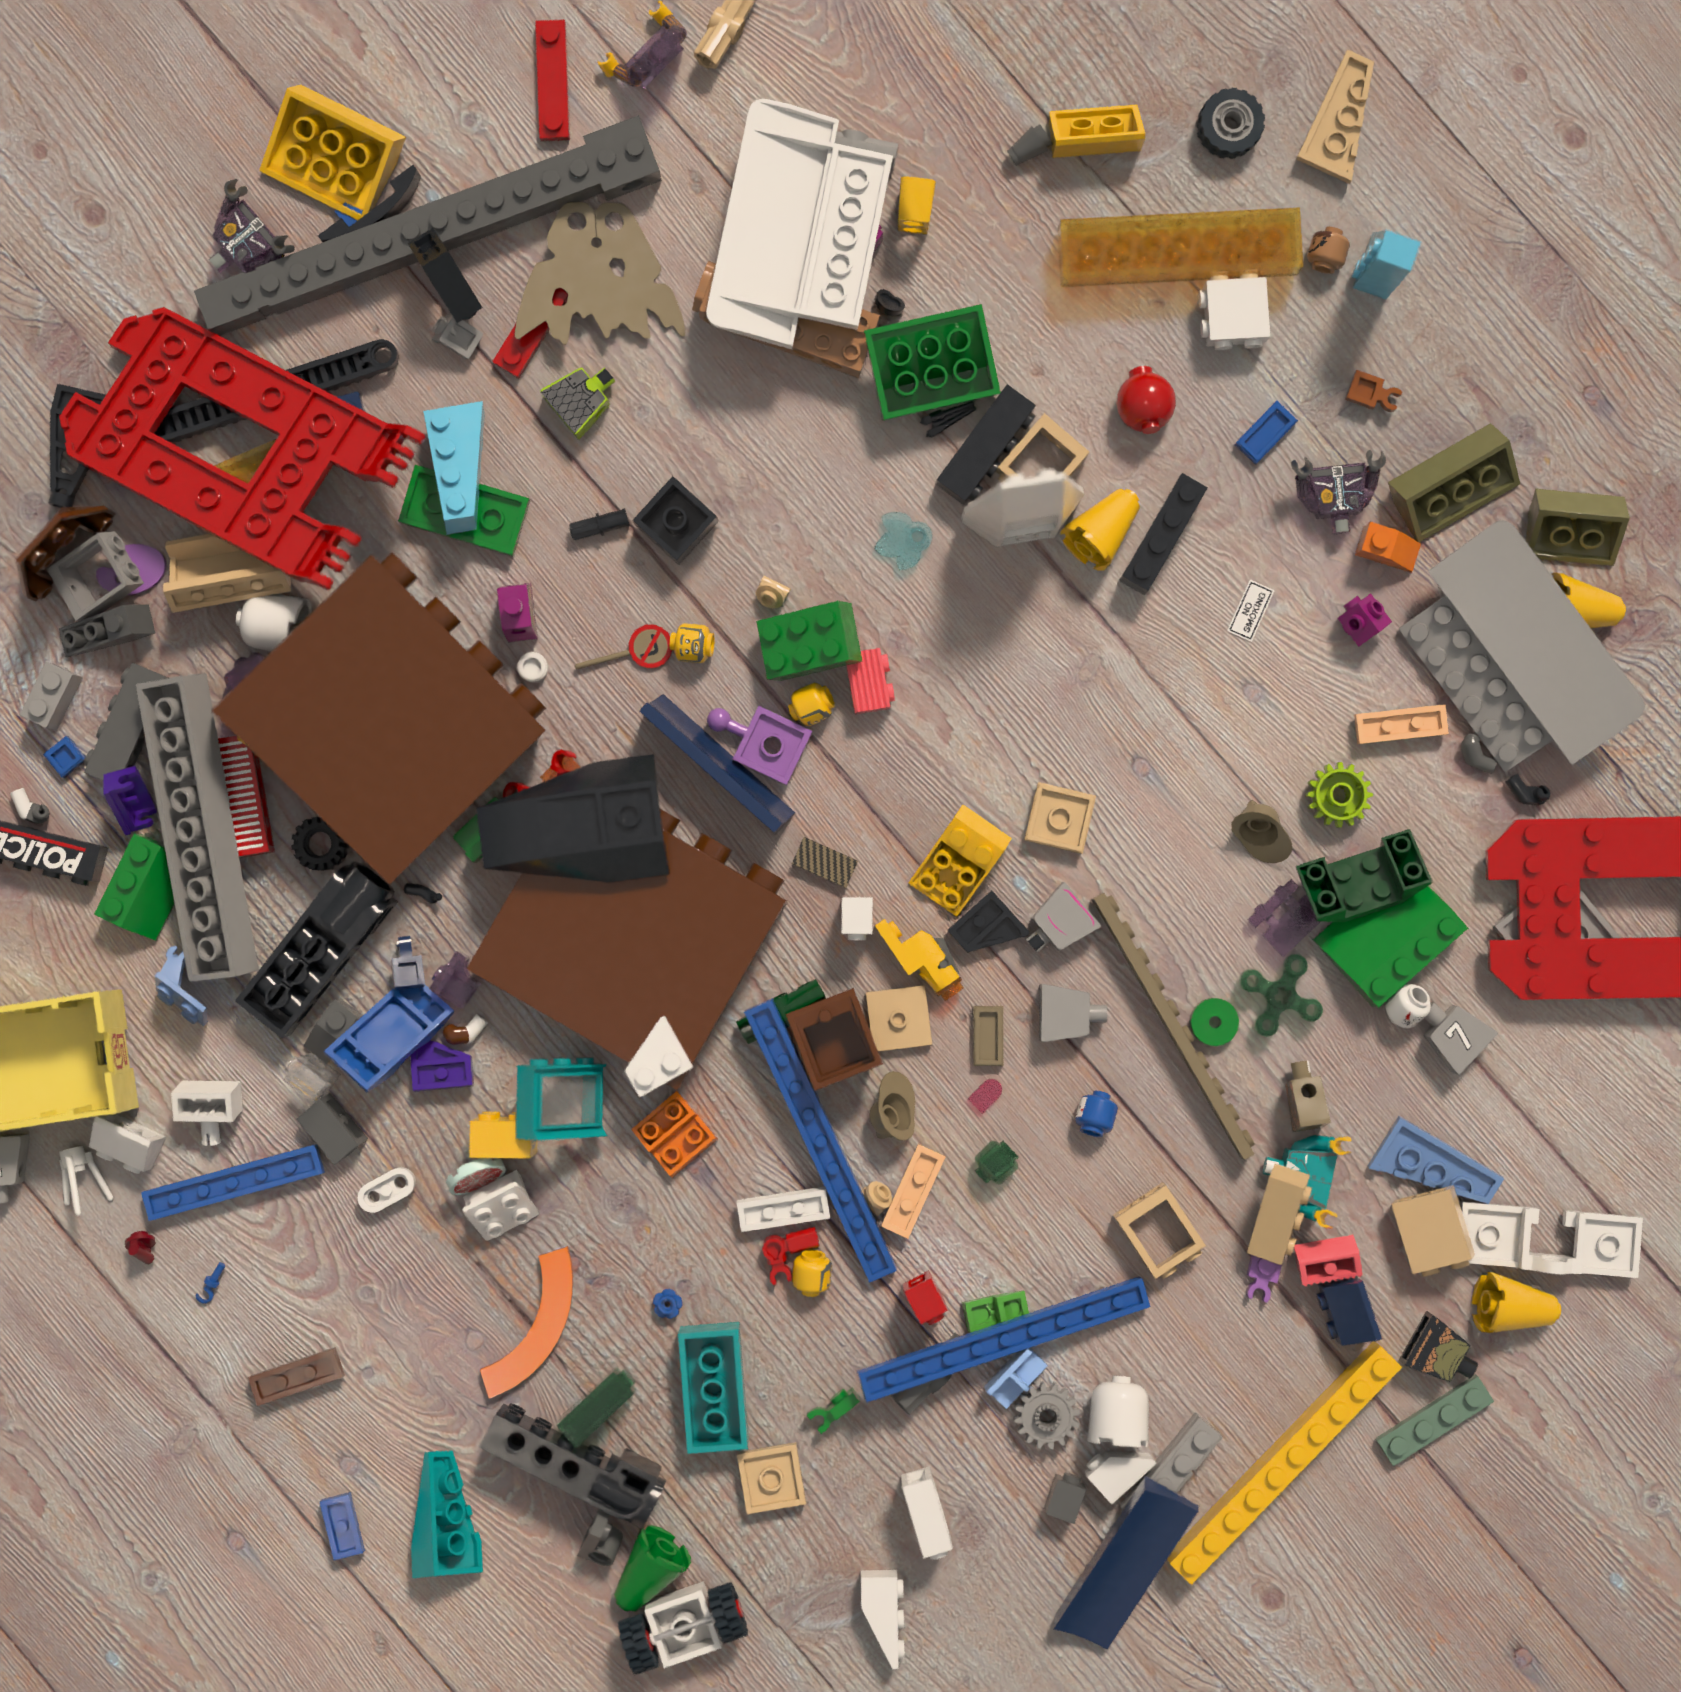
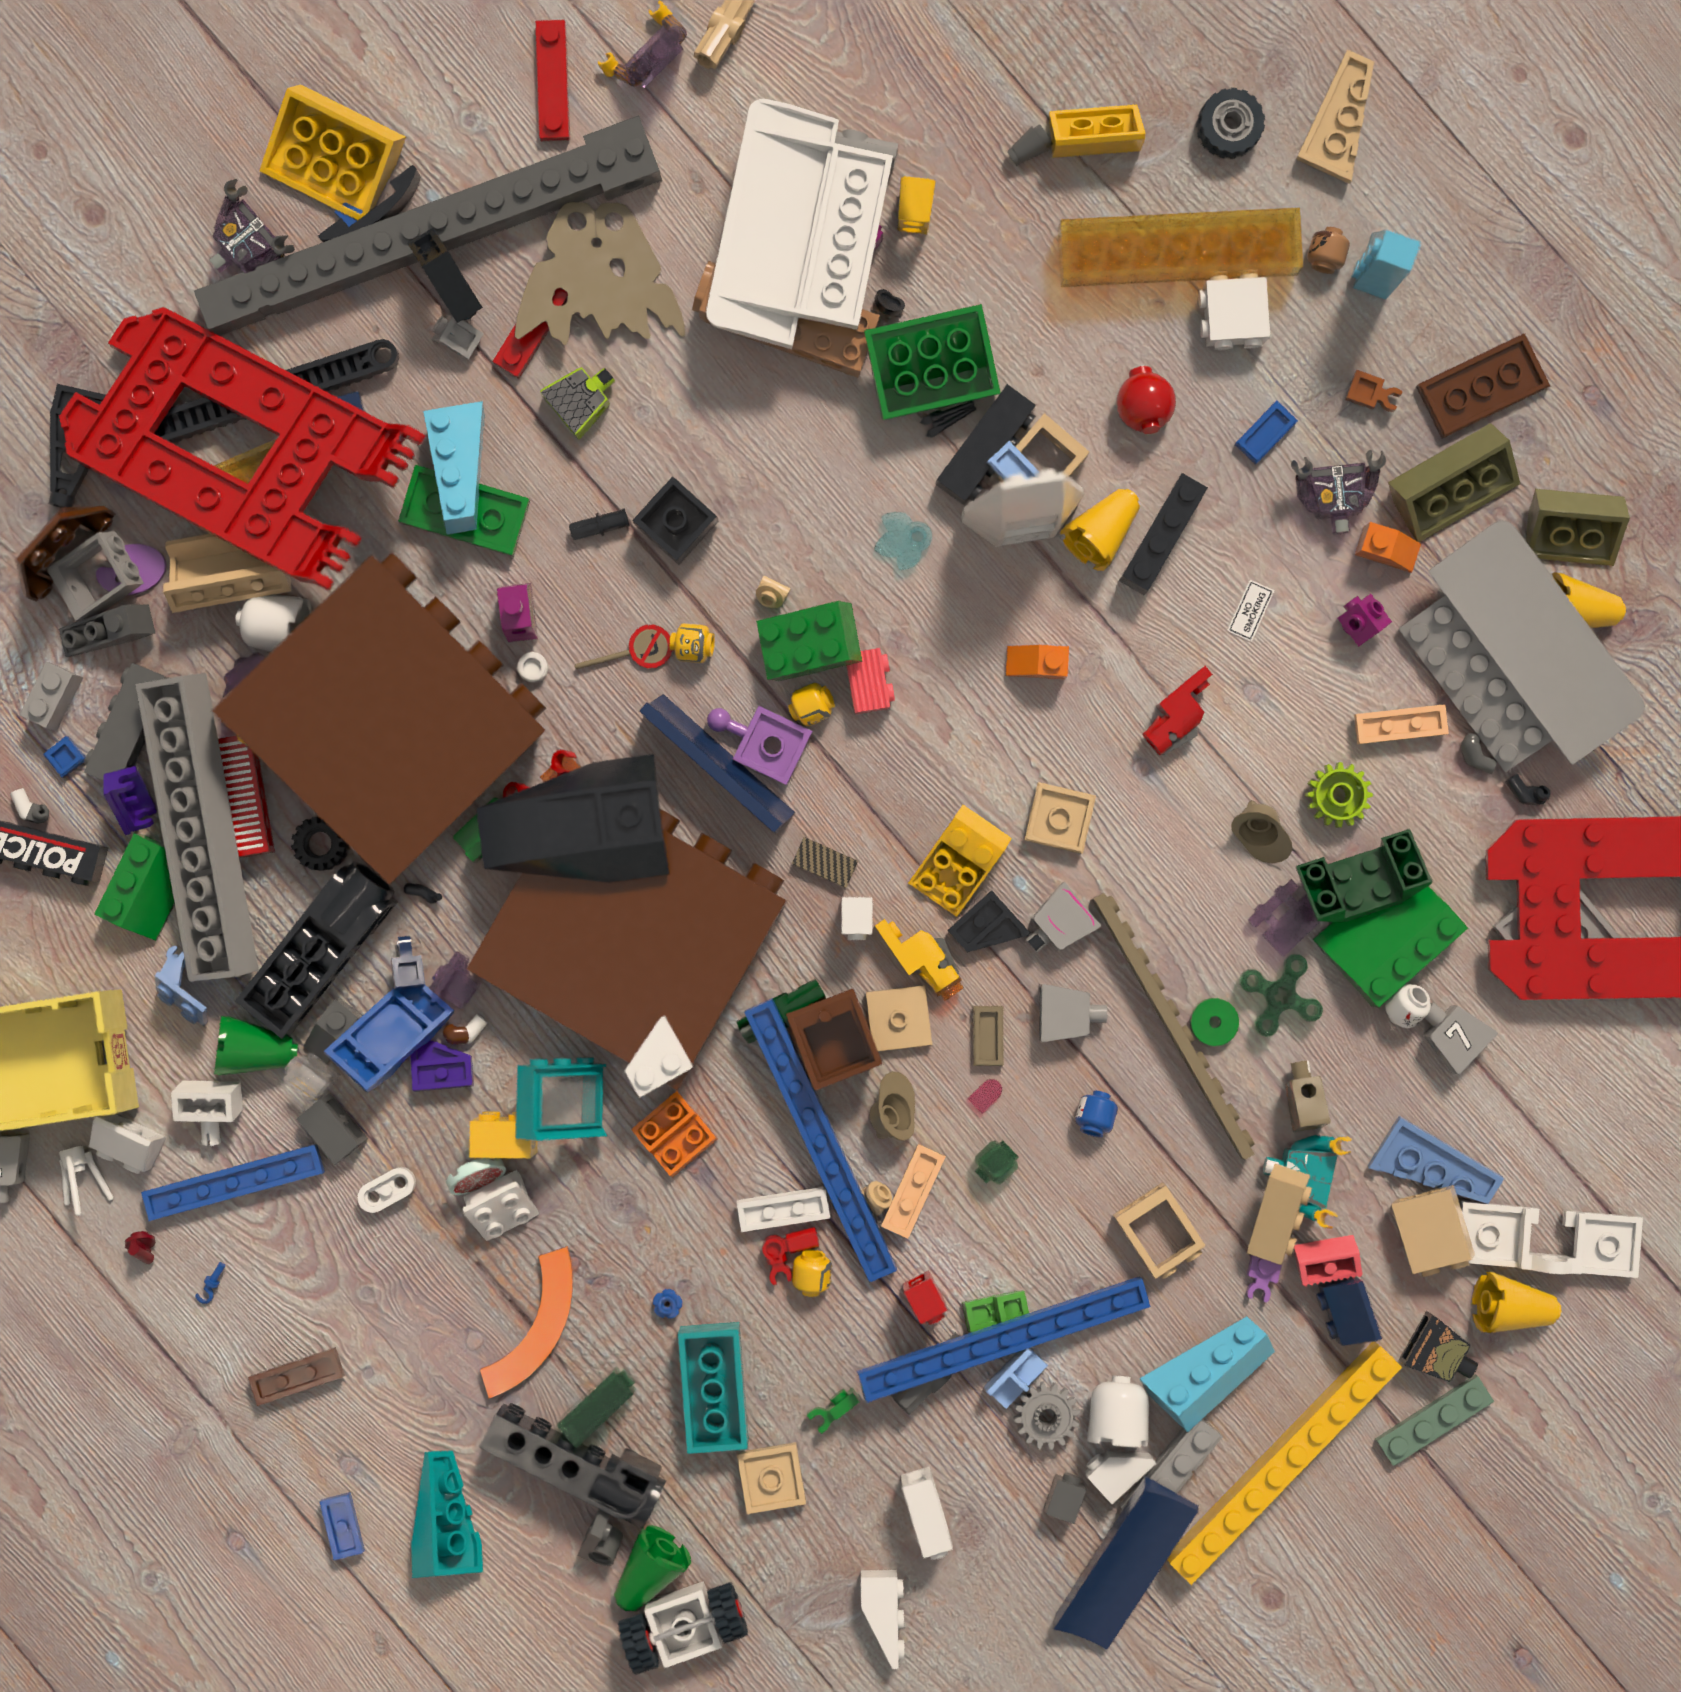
none -> green cone [214,1016,298,1076]
none -> light blue tile [987,441,1039,481]
none -> orange slope [1006,645,1069,680]
none -> medium azure wedge [1139,1316,1275,1433]
none -> red plate [1142,666,1213,755]
none -> reddish brown tile [1416,333,1550,439]

